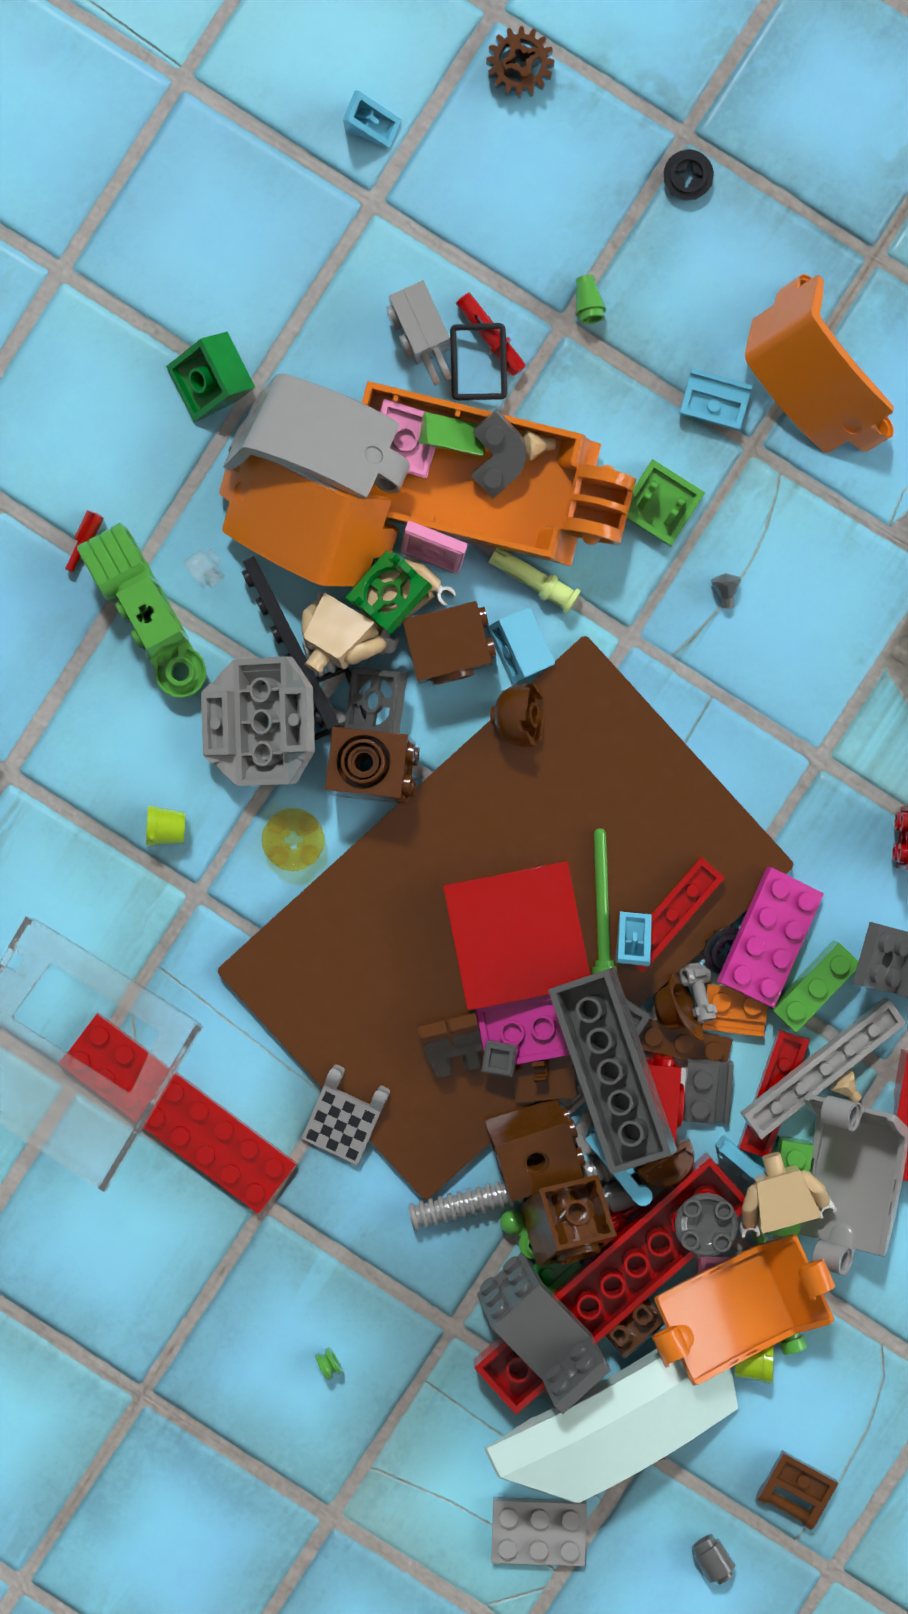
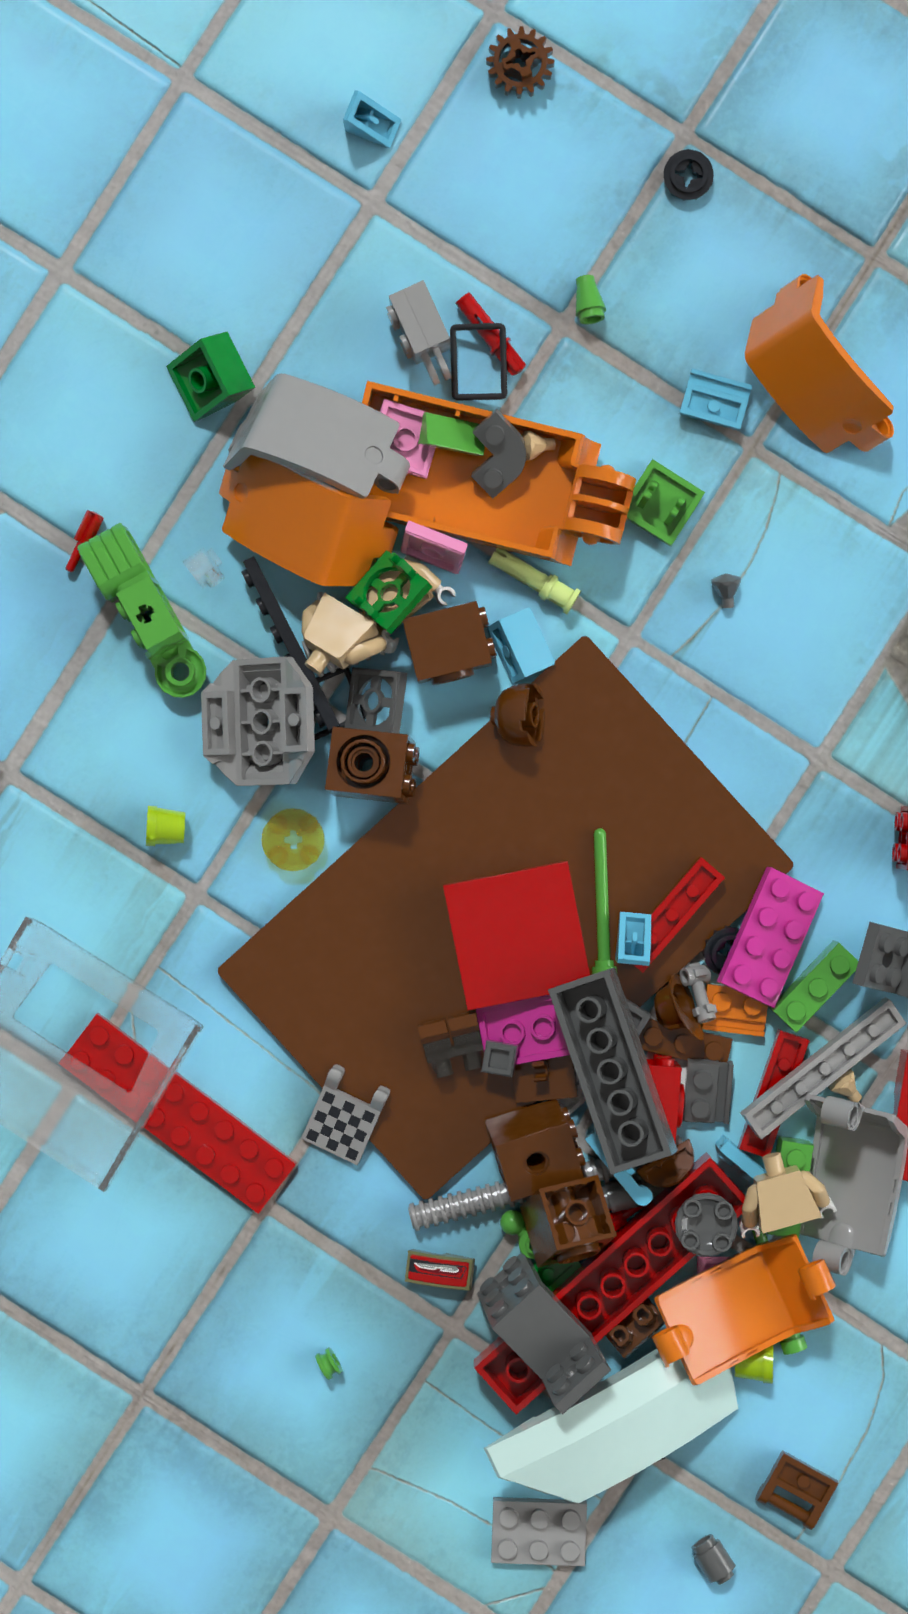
none -> slope [405,1249,475,1291]

